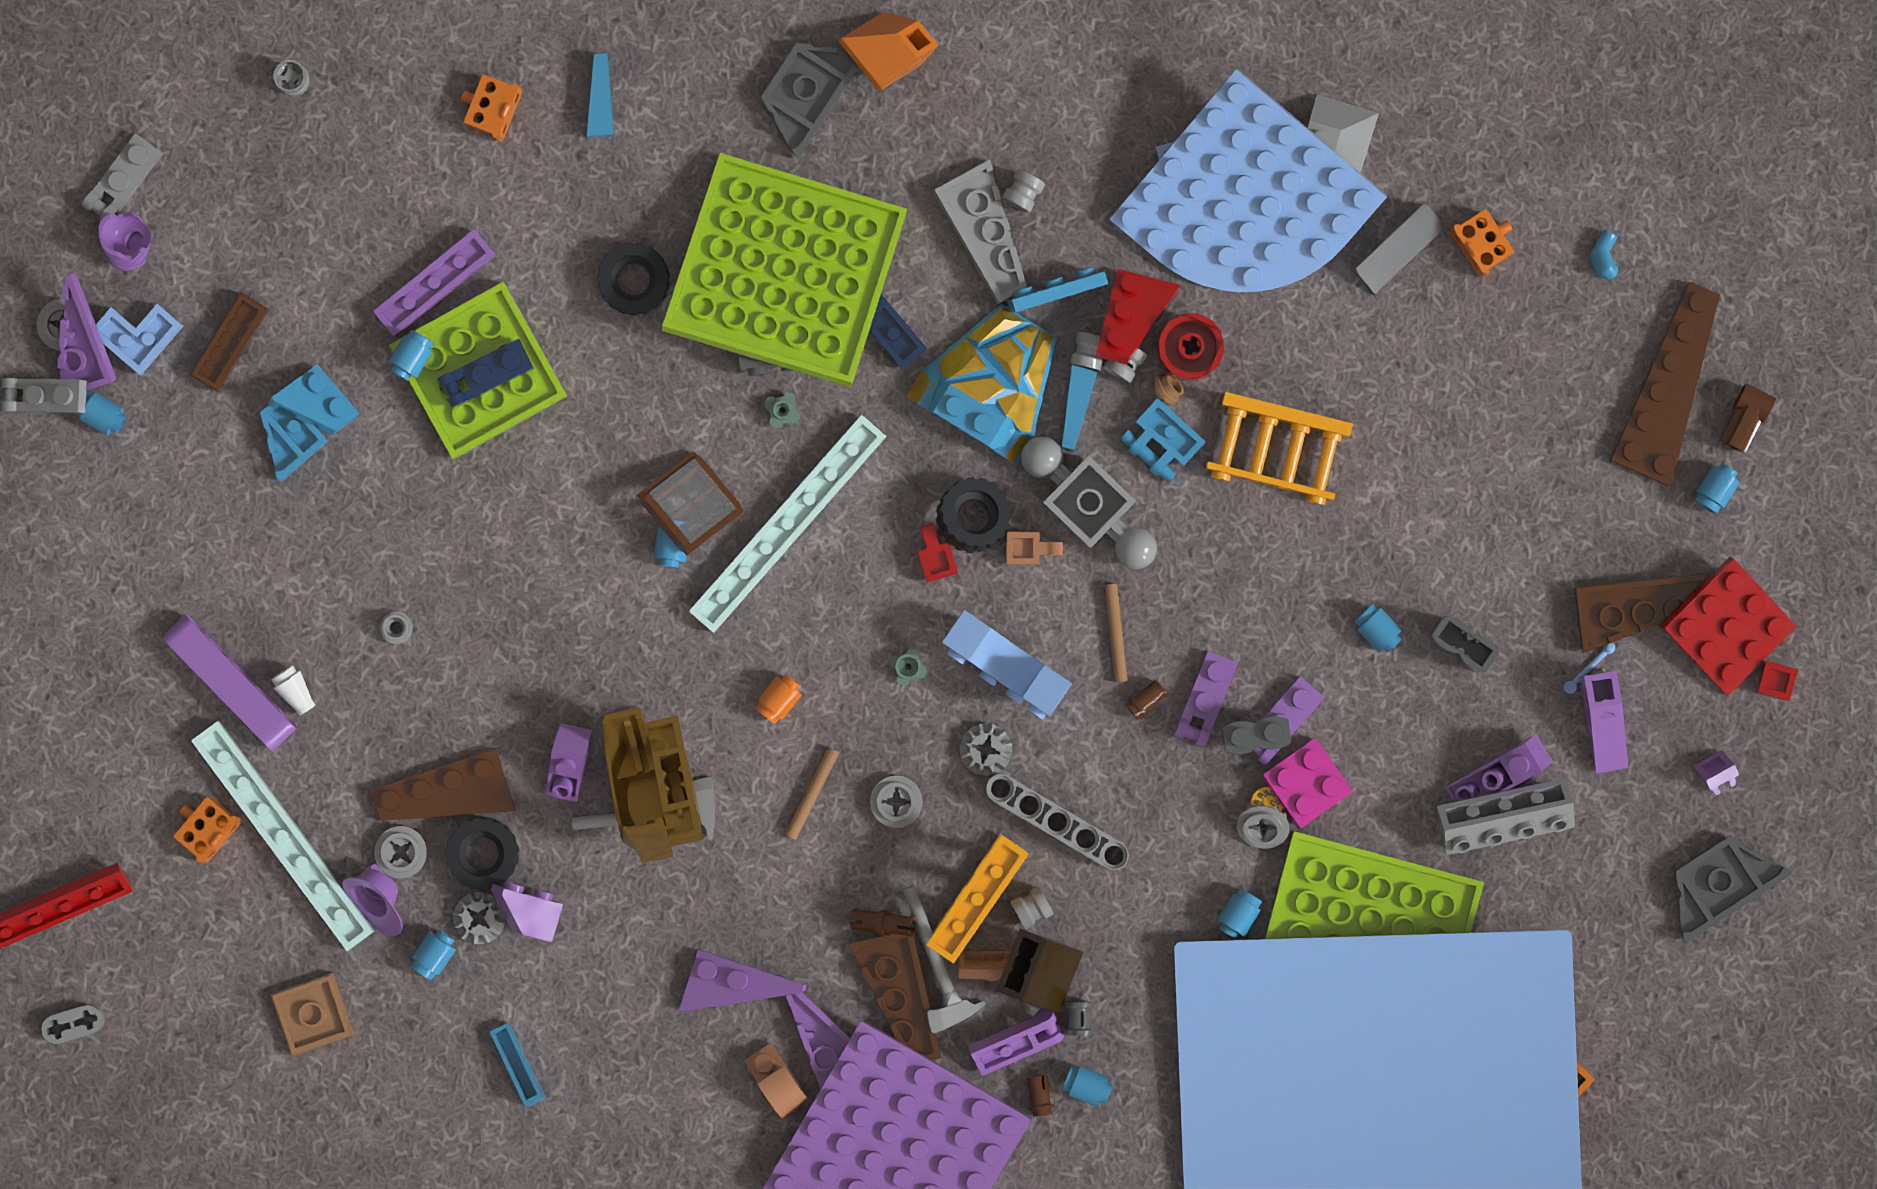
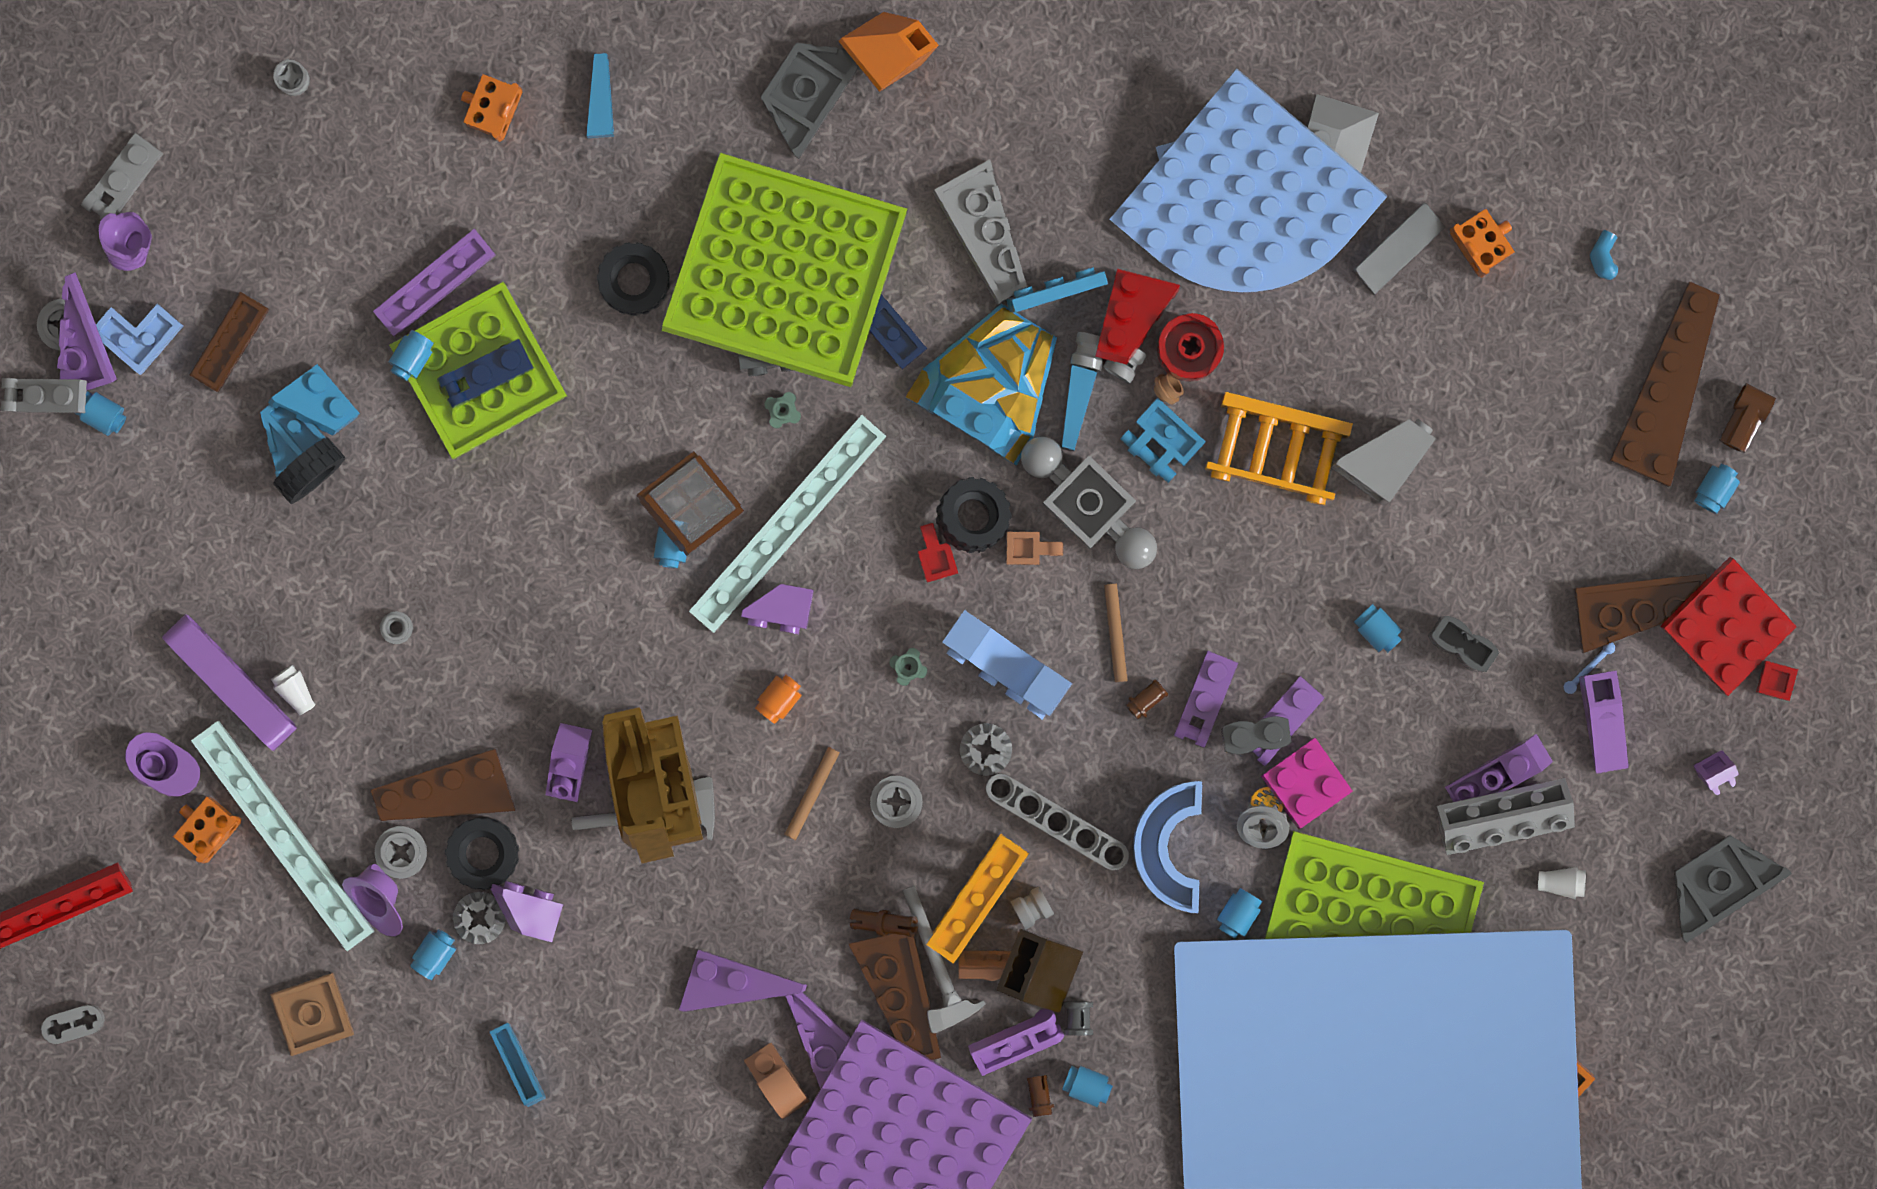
light grey wheel [1002,169,1046,213] -> none
none -> medium lavender piece [125,732,200,796]
none -> black tyre [273,437,346,504]
none -> medium lavender slope [741,584,814,634]
none -> light blue brick [1133,781,1202,913]
none -> light grey slope [1331,419,1436,506]
none -> white cone [1538,867,1586,900]

